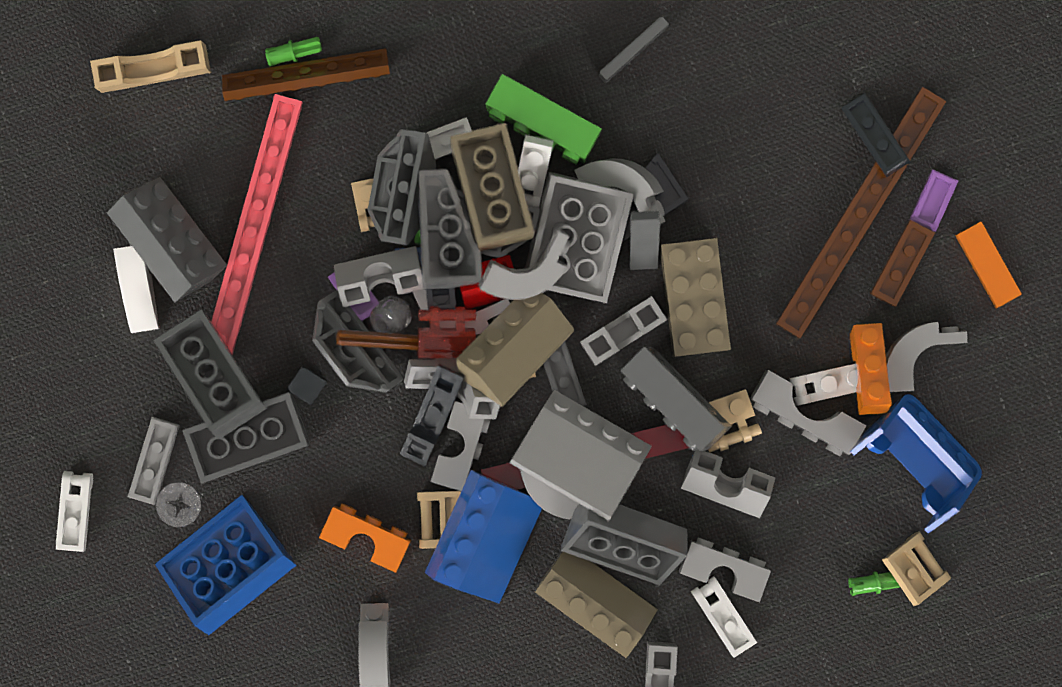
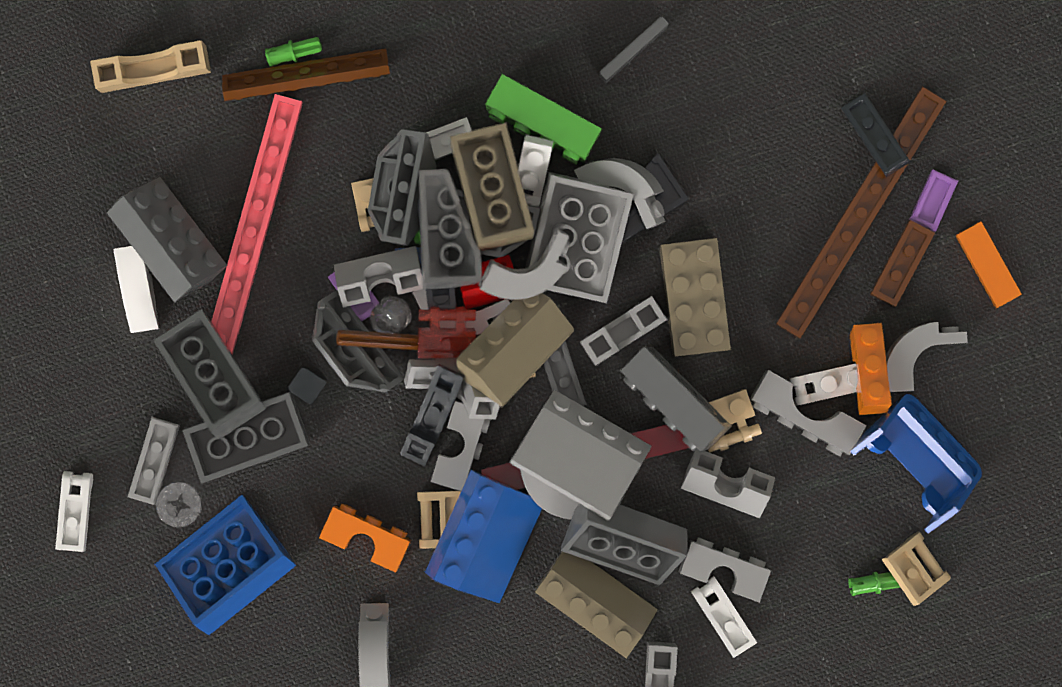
dark grey tile [629,211,660,270] -> none

